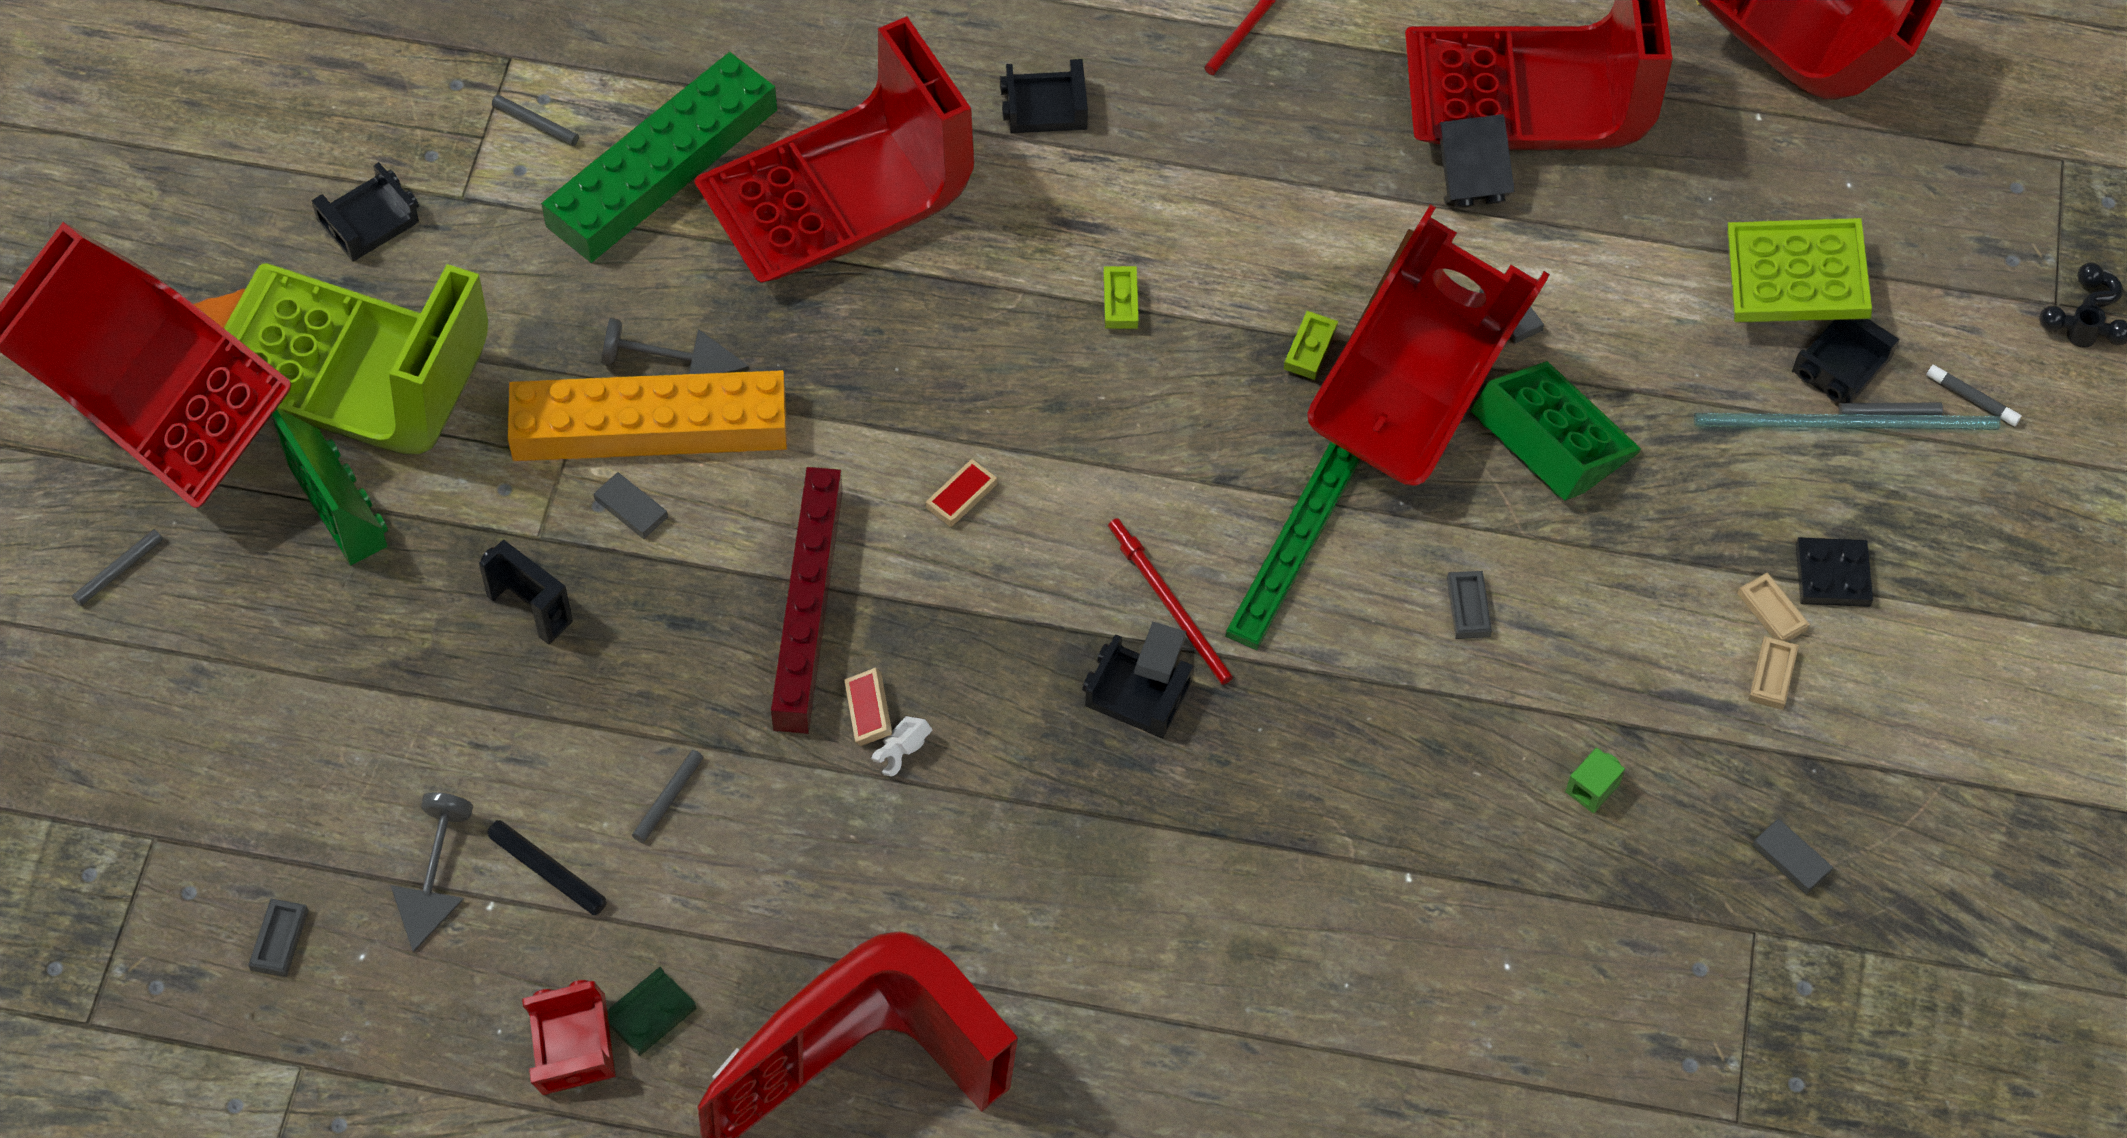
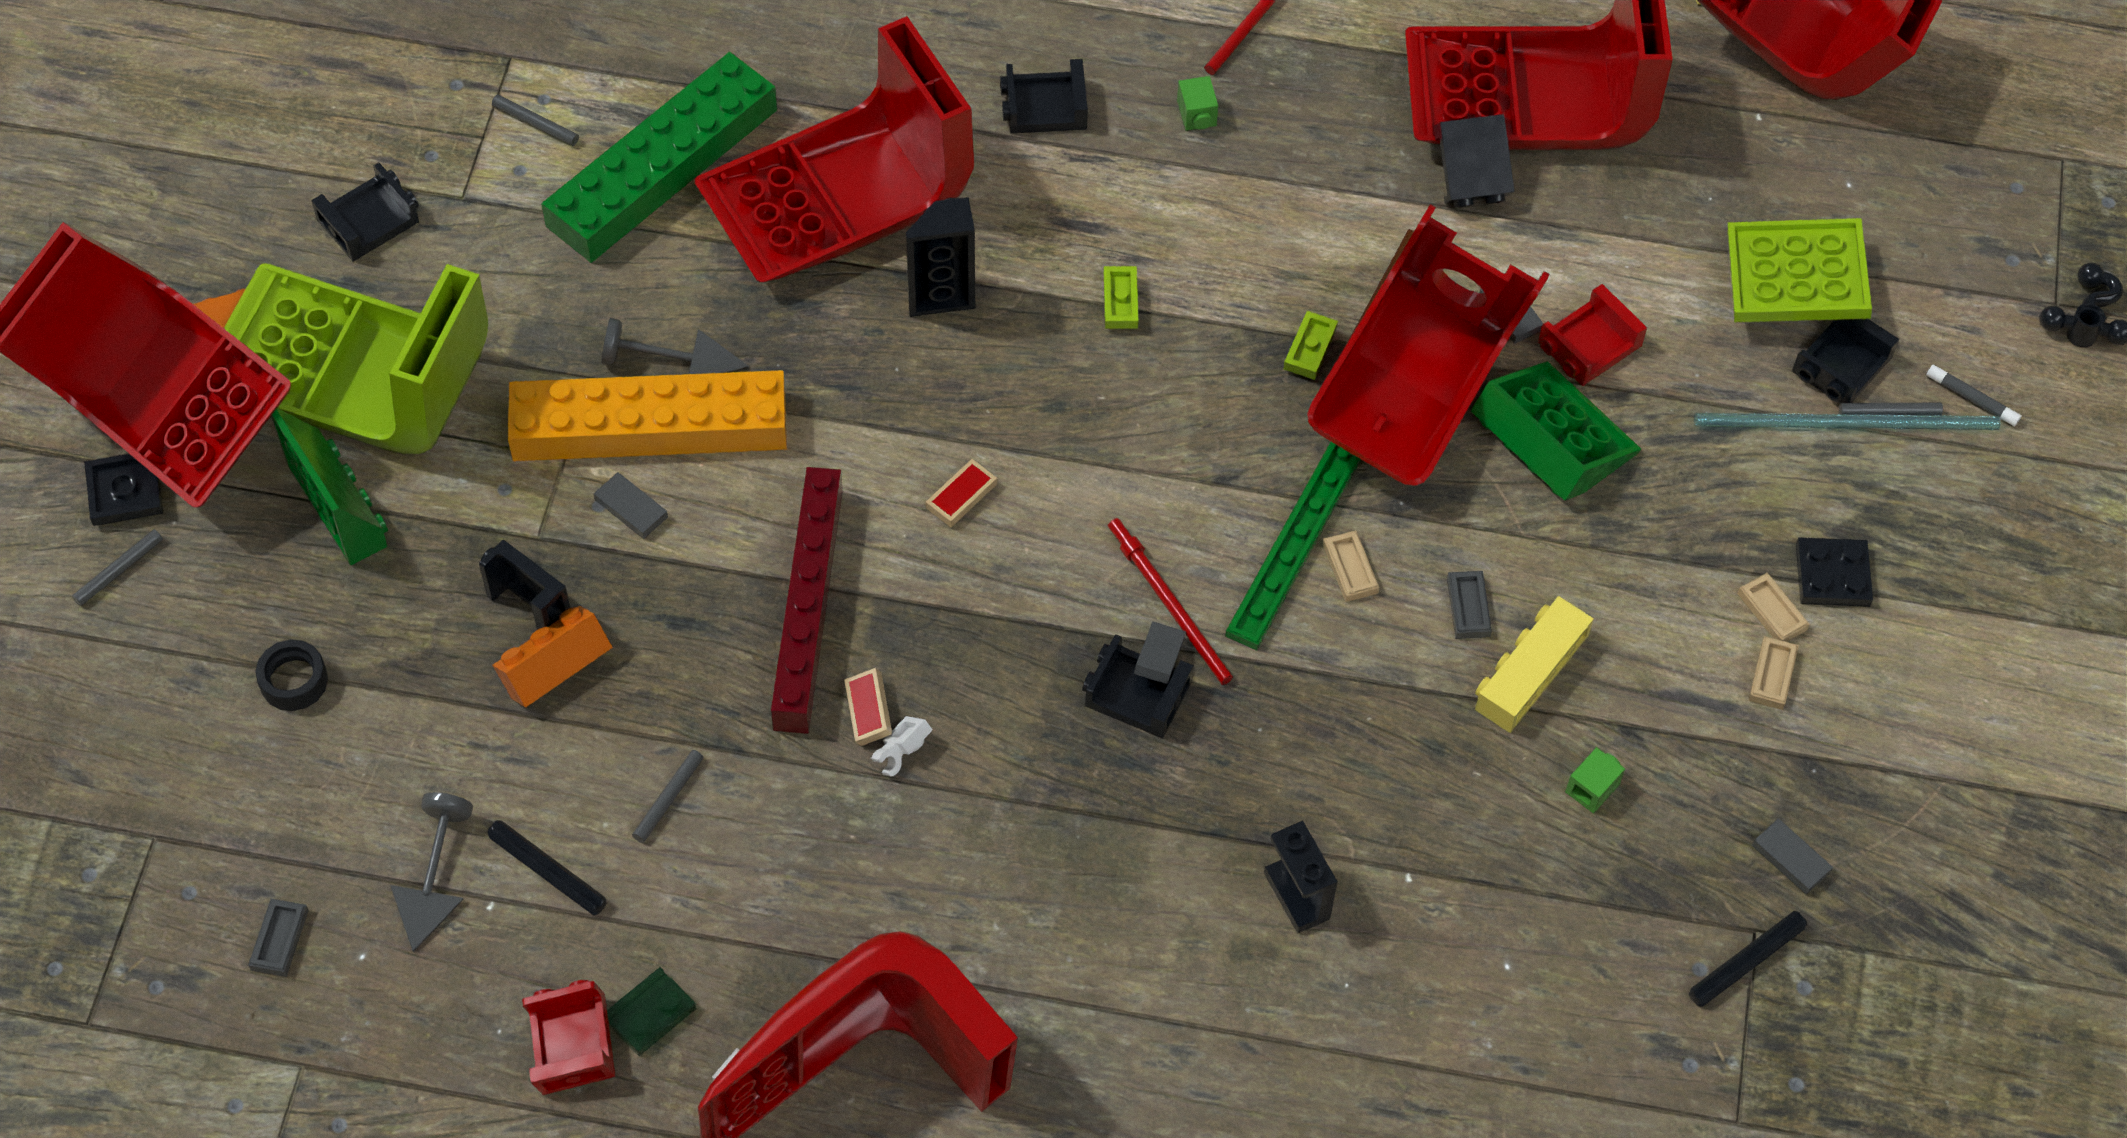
none -> black plate [84,454,163,526]
none -> black tyre [255,639,328,711]
none -> orange brick [492,606,613,708]
none -> black slope [906,197,976,317]
none -> bright green brick [1177,76,1218,131]
none -> black panel [1264,820,1338,934]
none -> tan tile [1323,530,1379,602]
none -> light yellow brick [1475,596,1594,733]
none -> red panel [1538,284,1647,387]
none -> black axle [1689,911,1807,1007]

